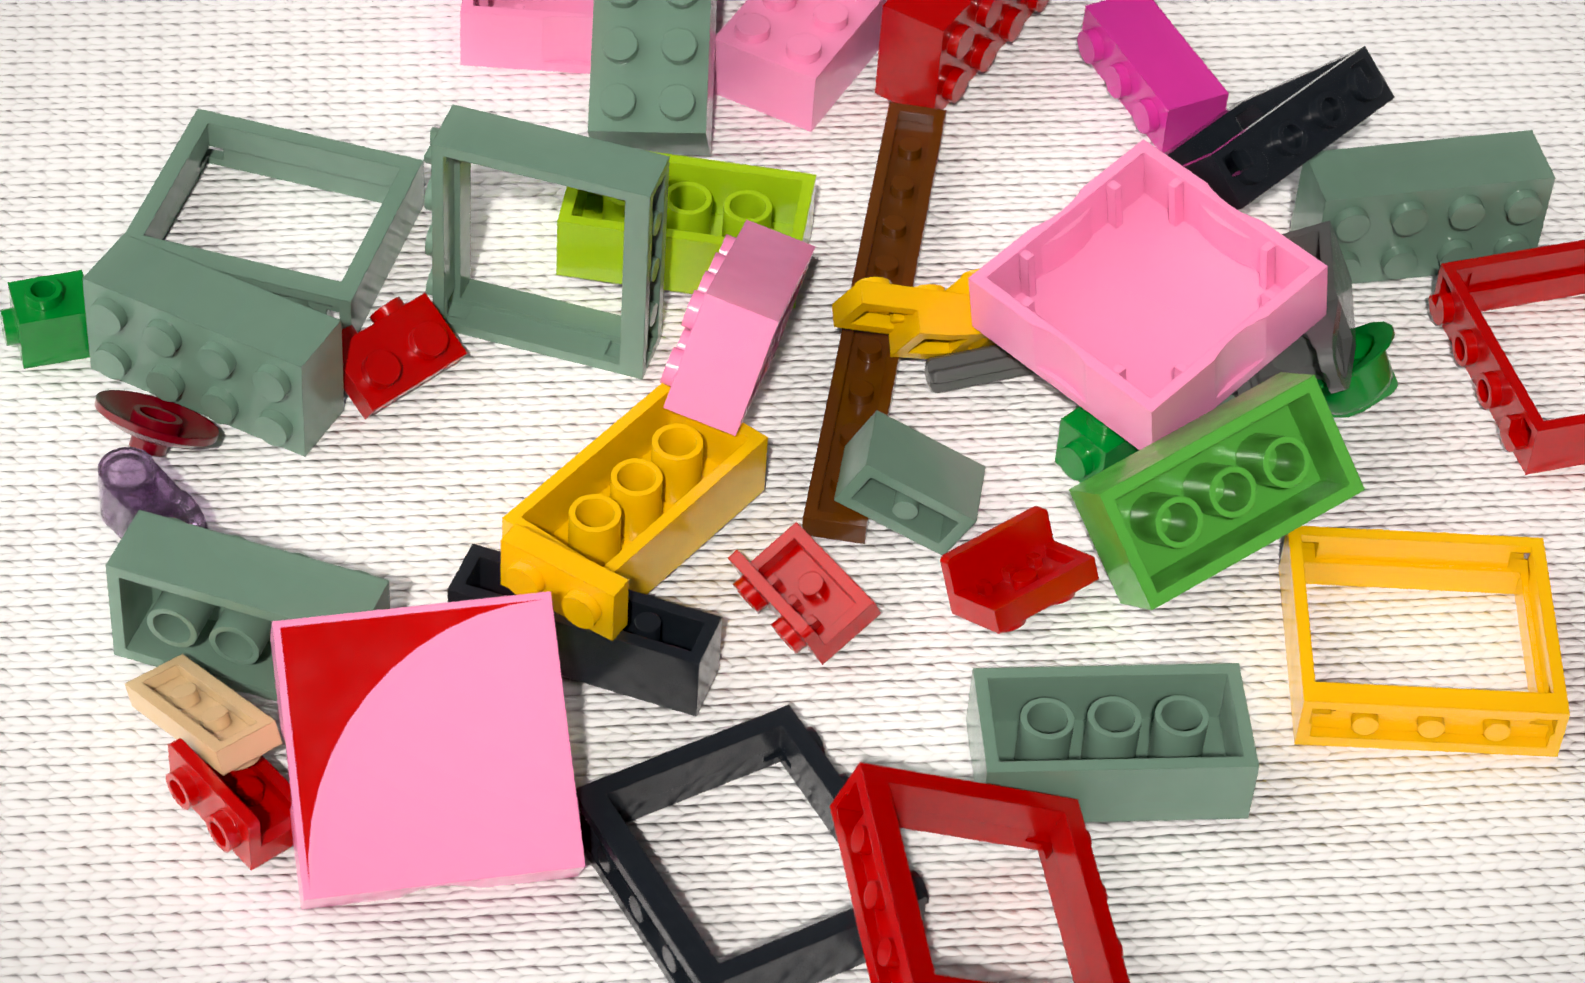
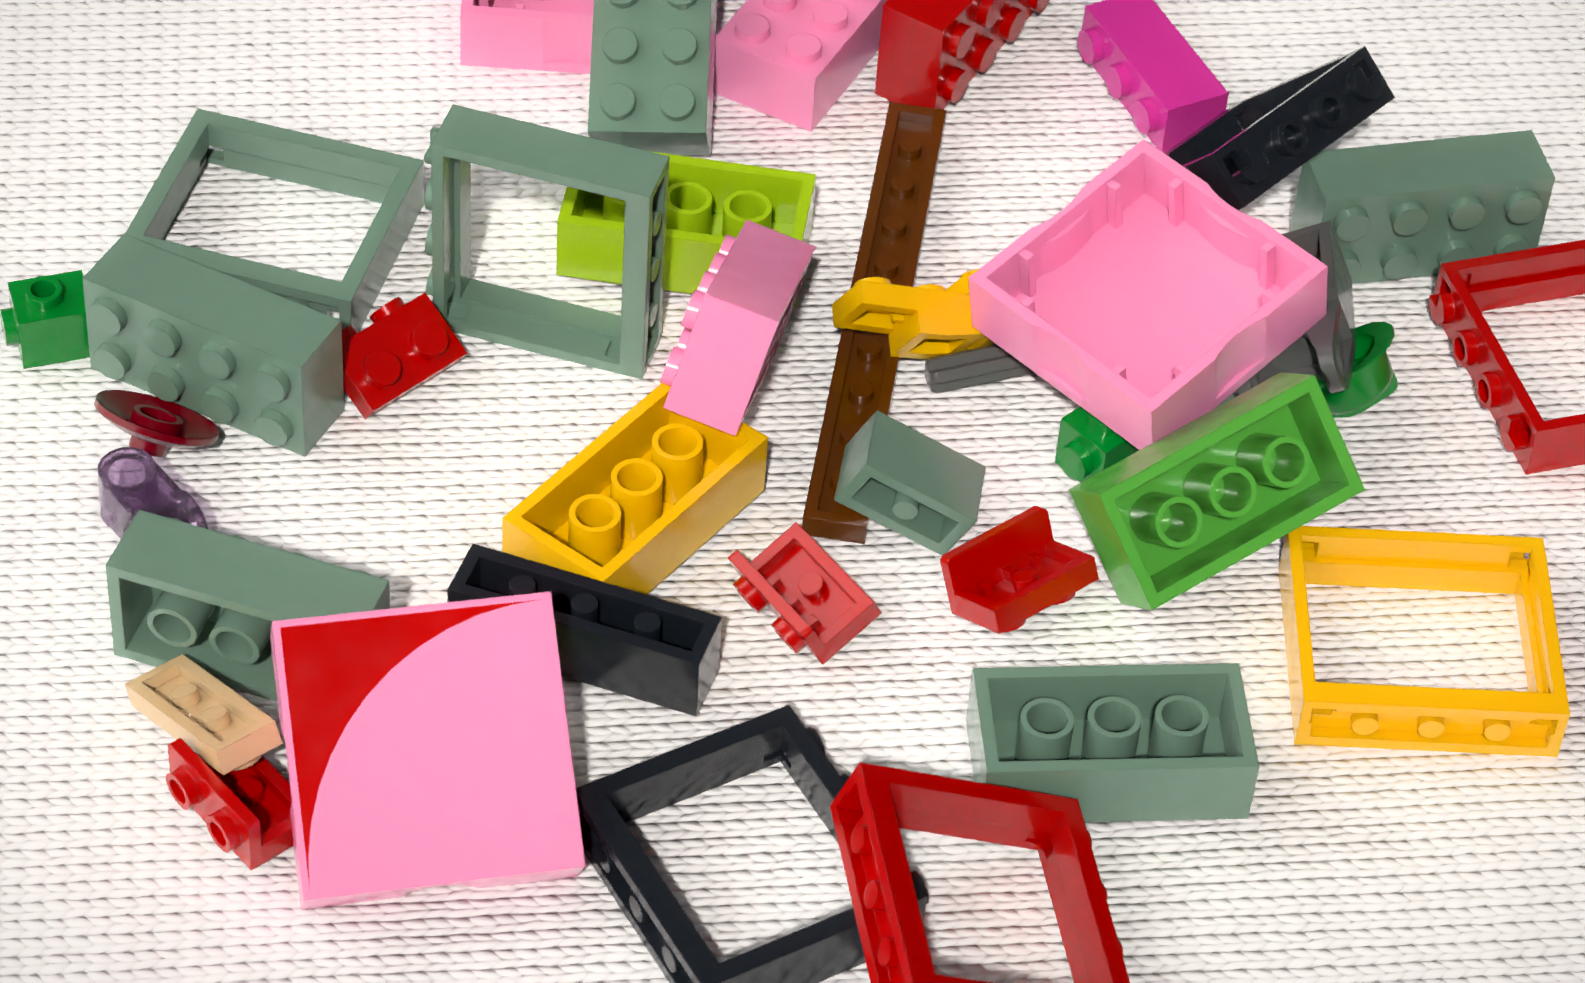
yellow plate [501,523,629,641] -> none

